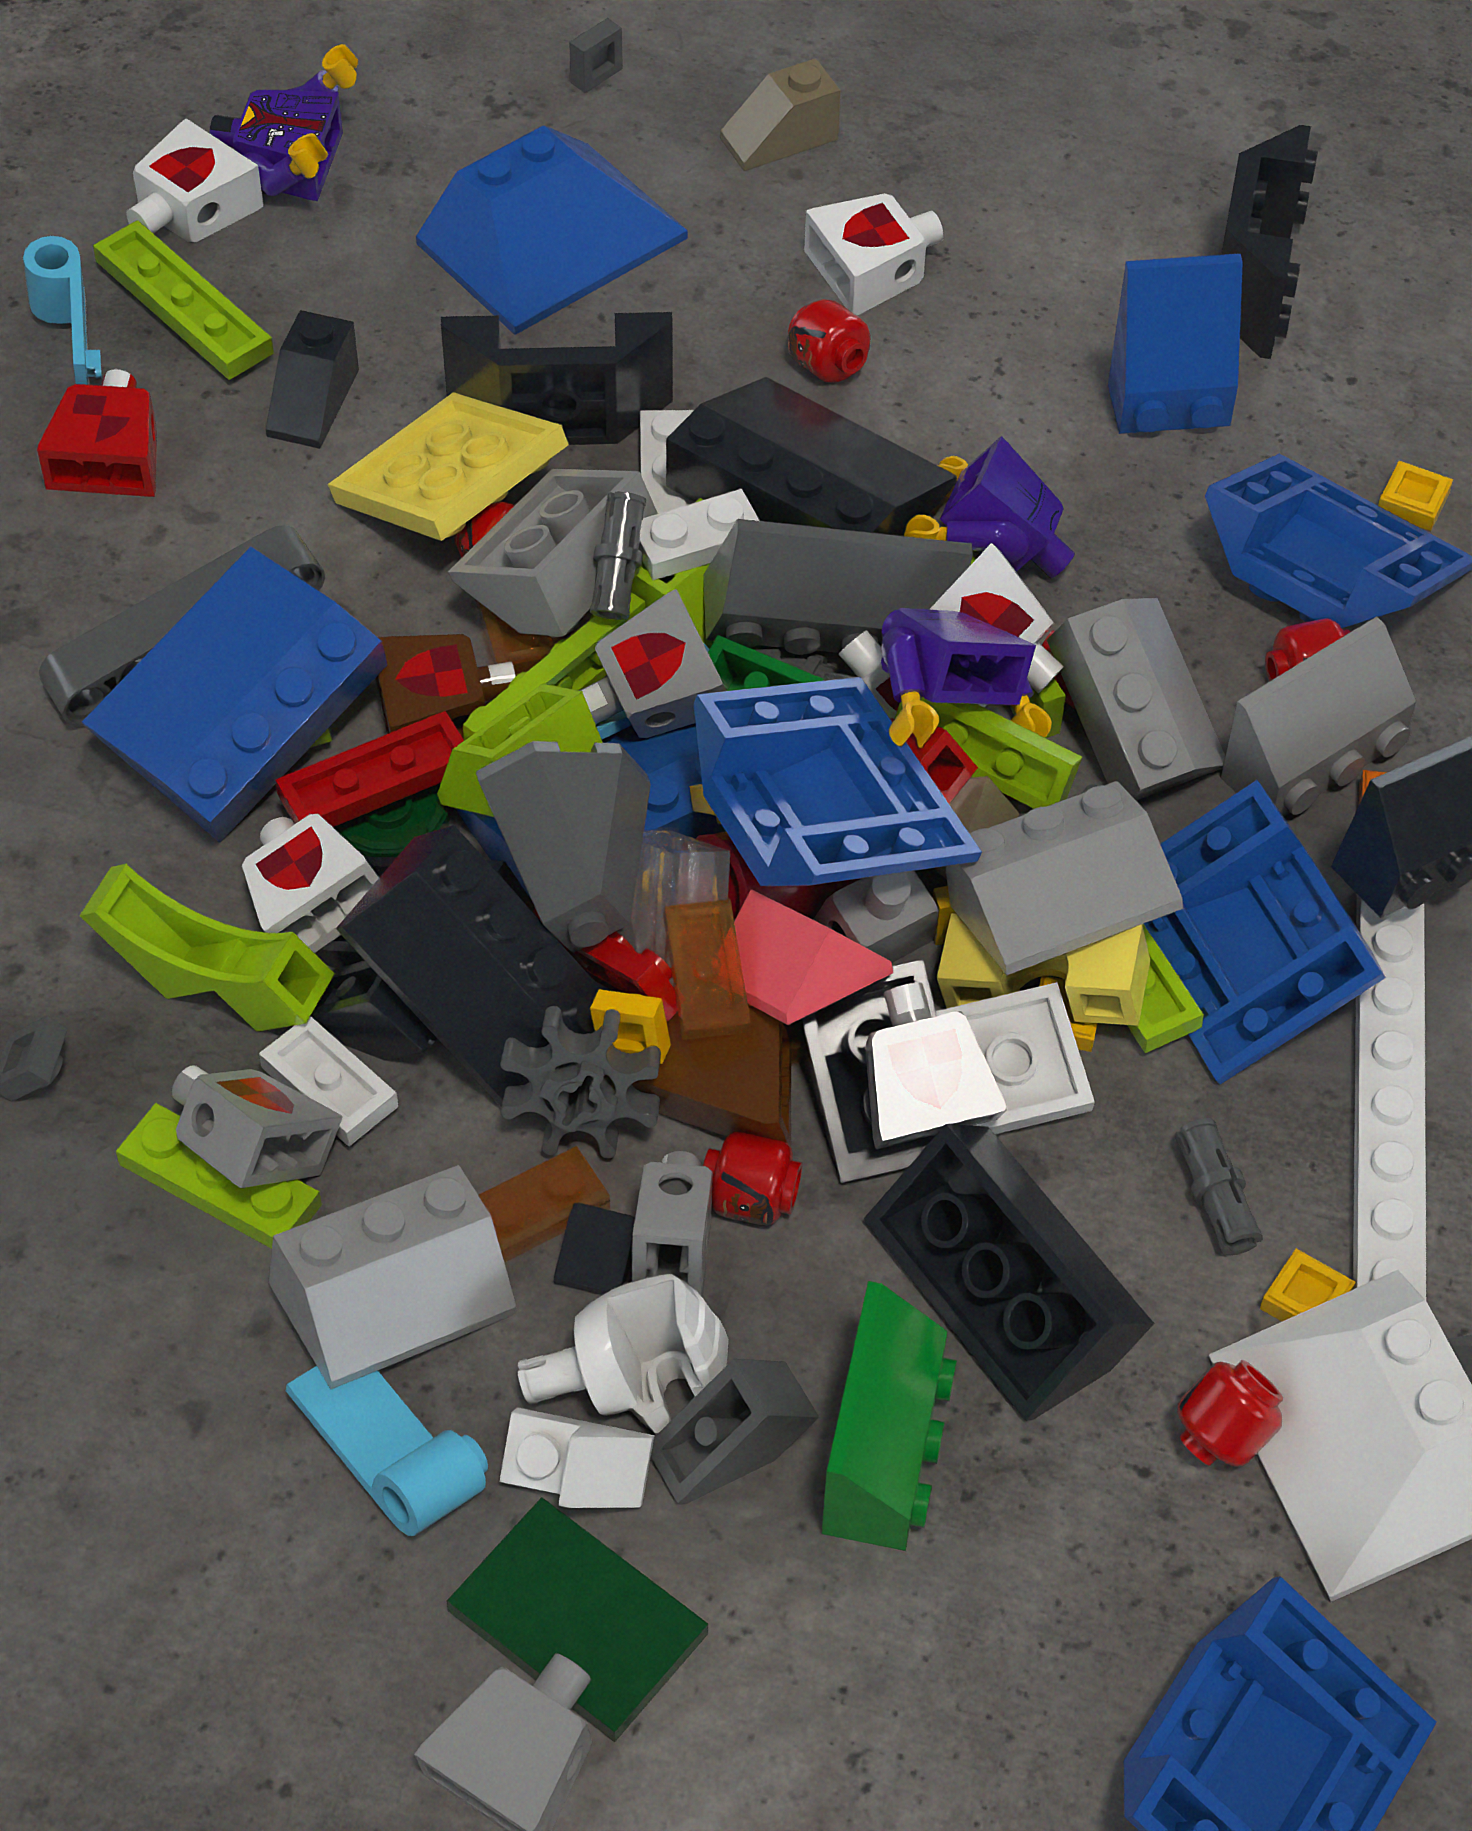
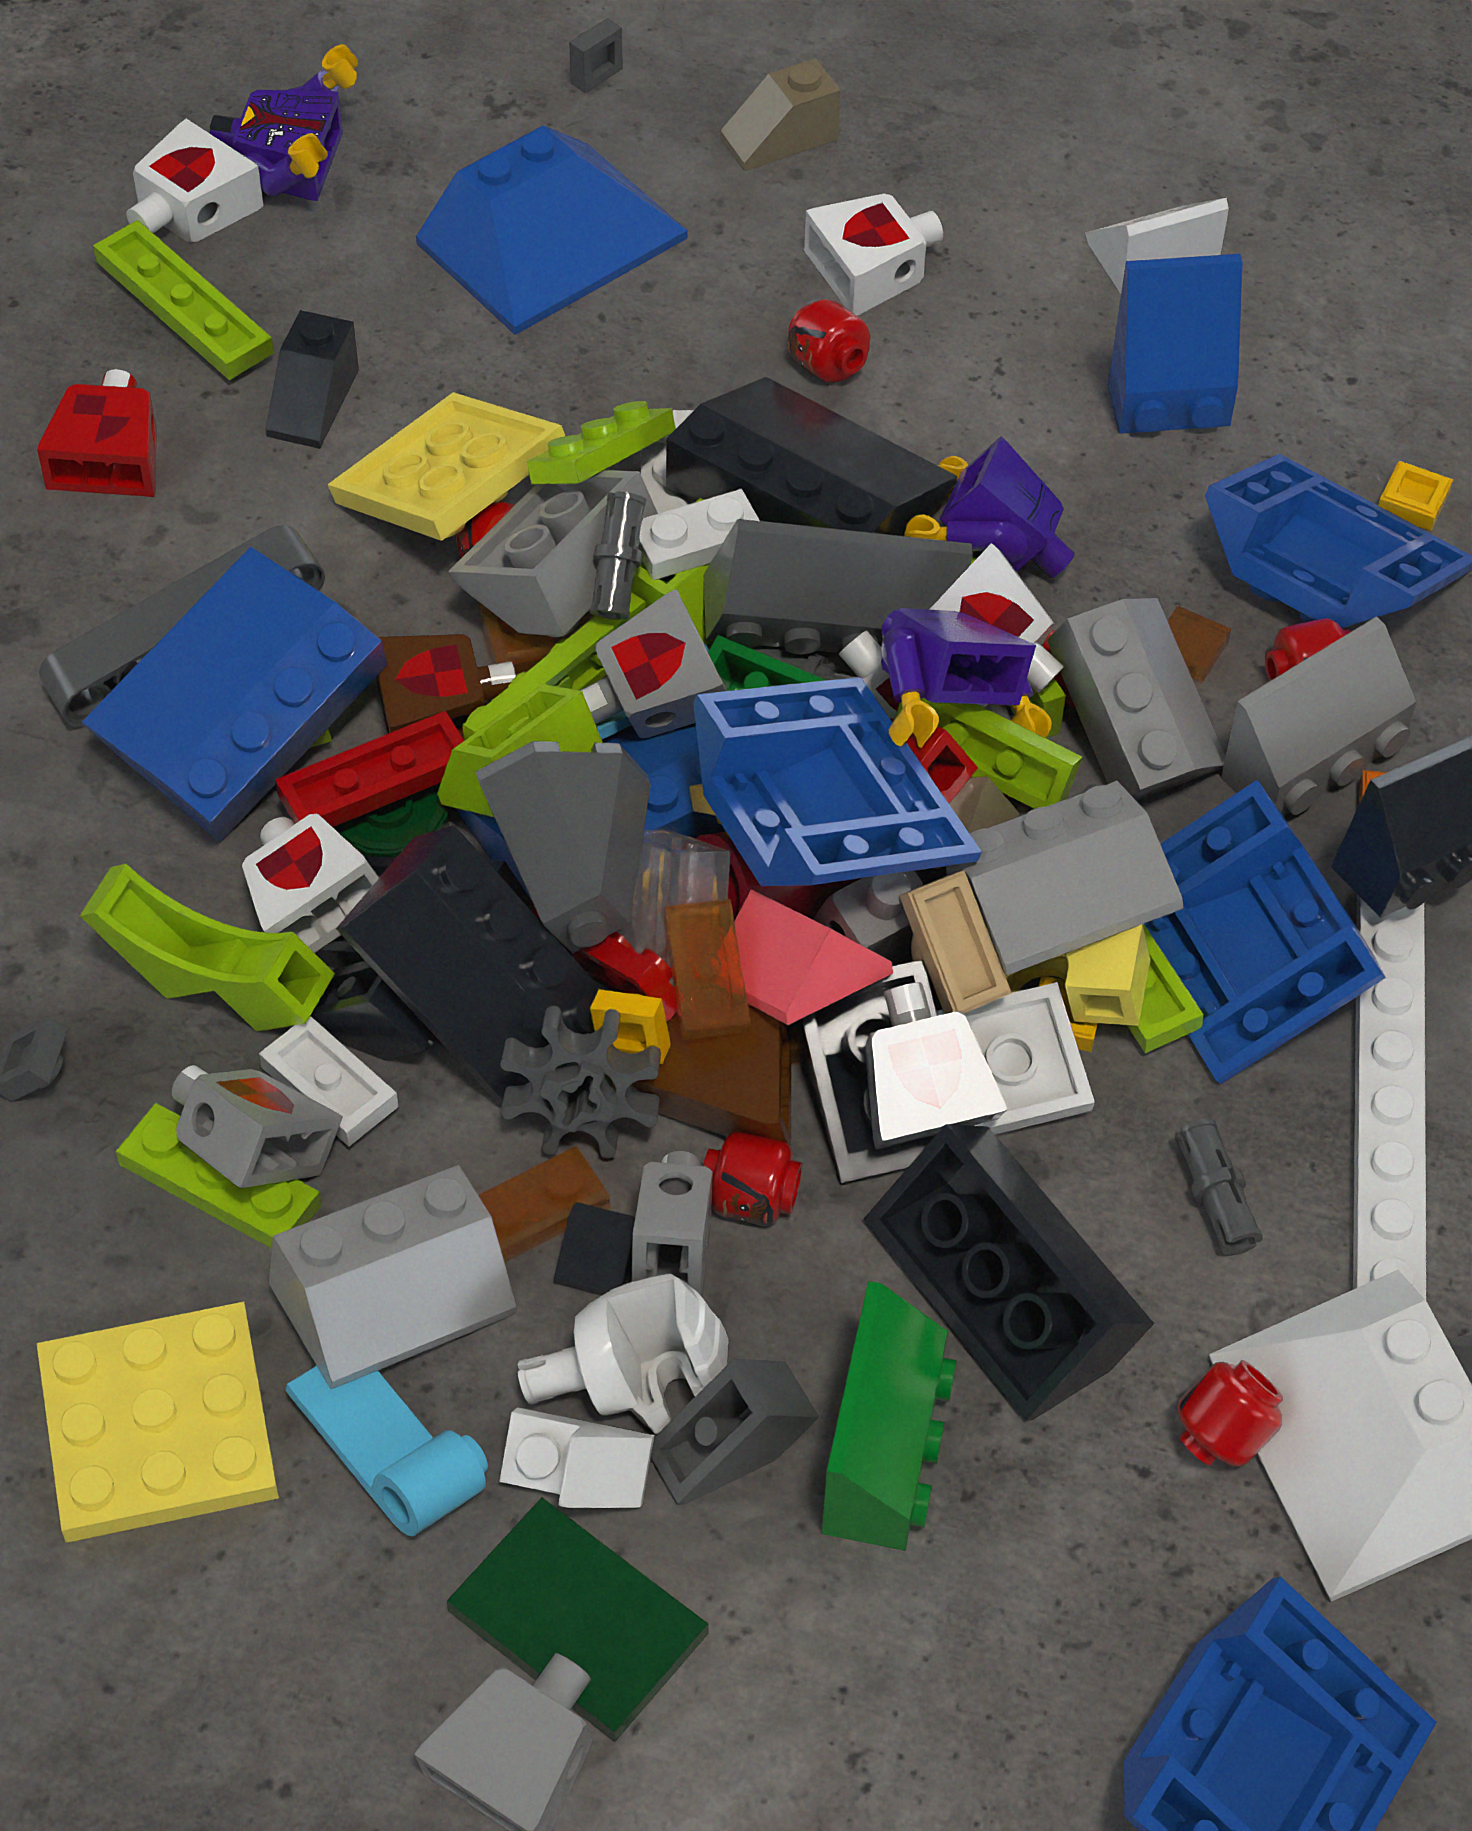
medium azure door [23,236,102,385] -> none
black slope [441,312,673,445] -> none
black slope [1221,125,1318,359] -> none
yellow tile [1260,1248,1356,1321] -> none
none -> light yellow plate [37,1302,279,1543]
none -> lime plate [527,401,676,484]
none -> tan tile [899,870,1011,1014]
none -> white slope [1085,198,1229,294]
none -> clear orange tile [1167,606,1231,682]

